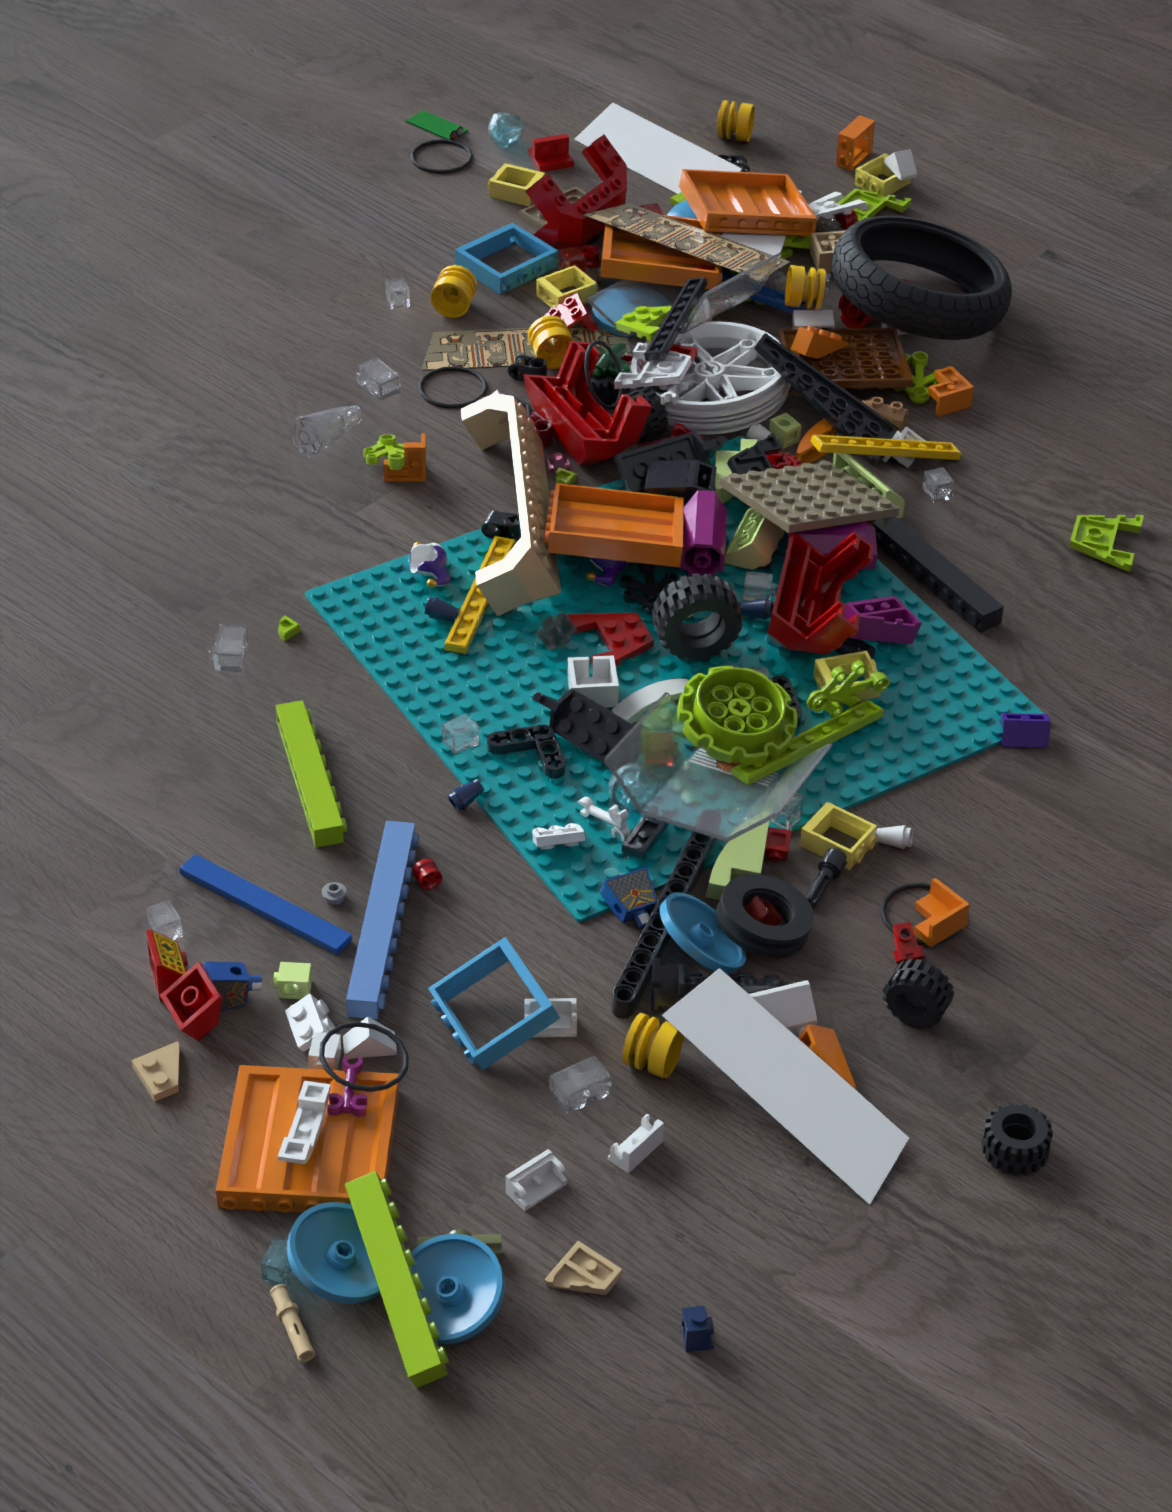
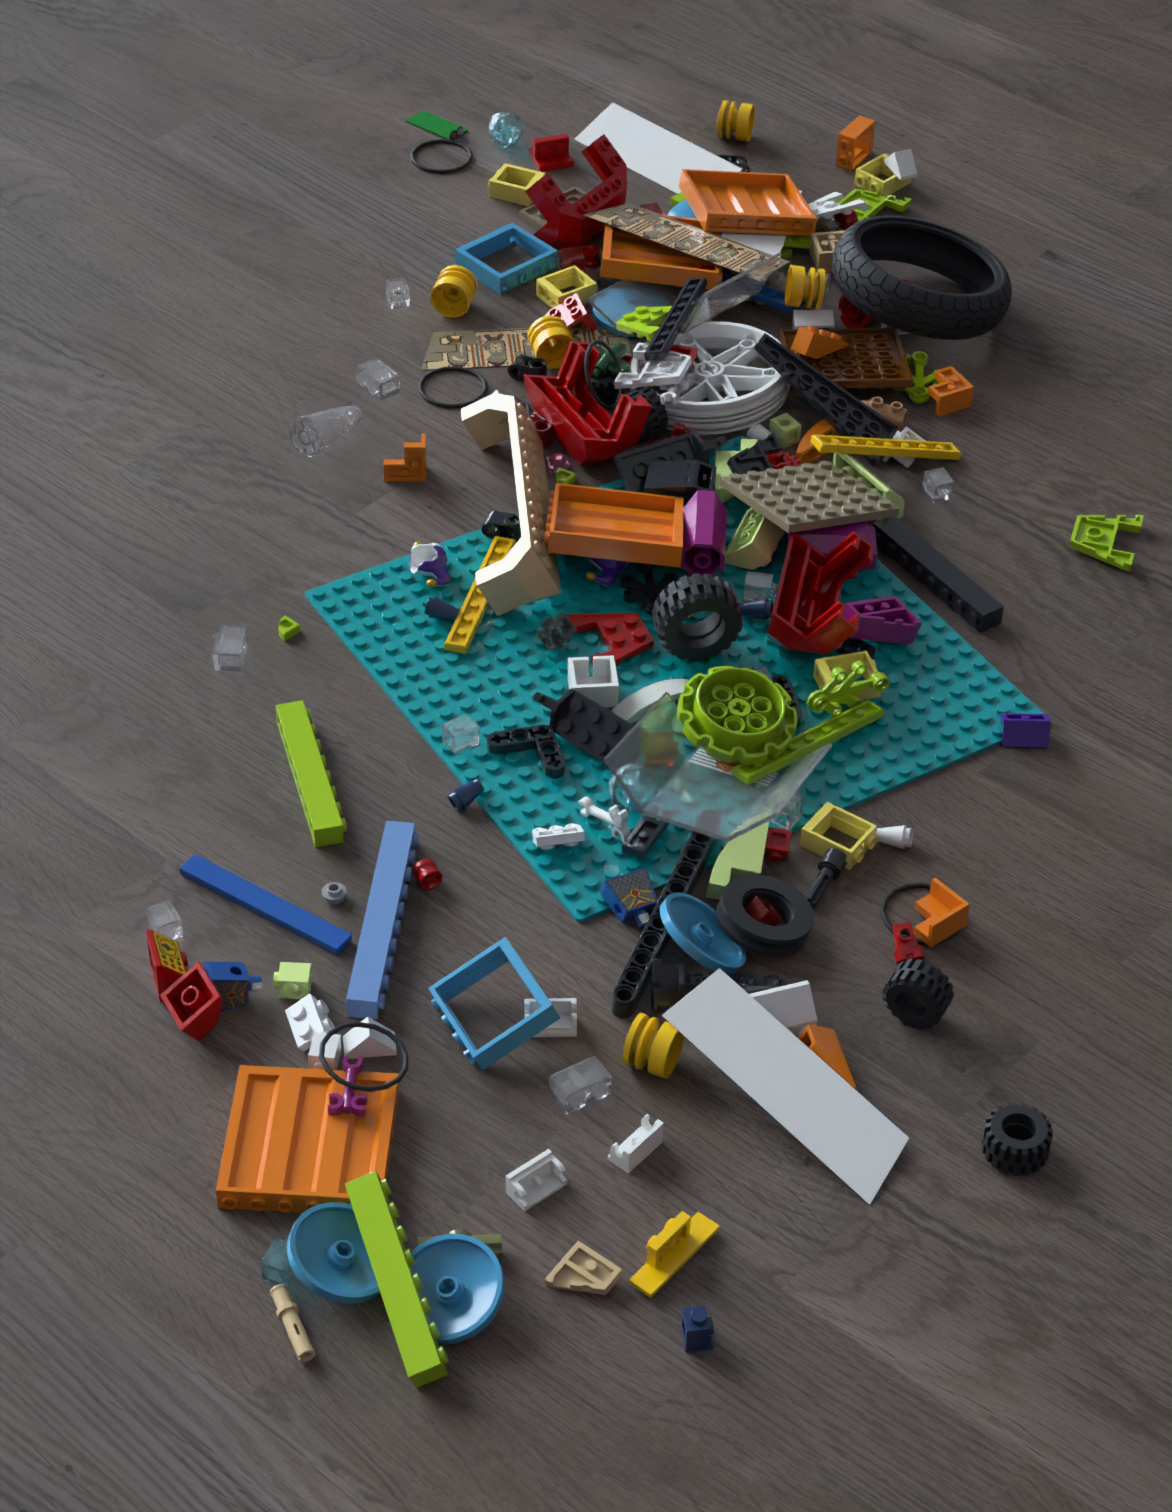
tan wing [132,1041,180,1102] -> none
white slope [278,1081,331,1164] -> none
lime plant [363,434,405,470] -> none
none -> yellow bracket [629,1211,720,1298]

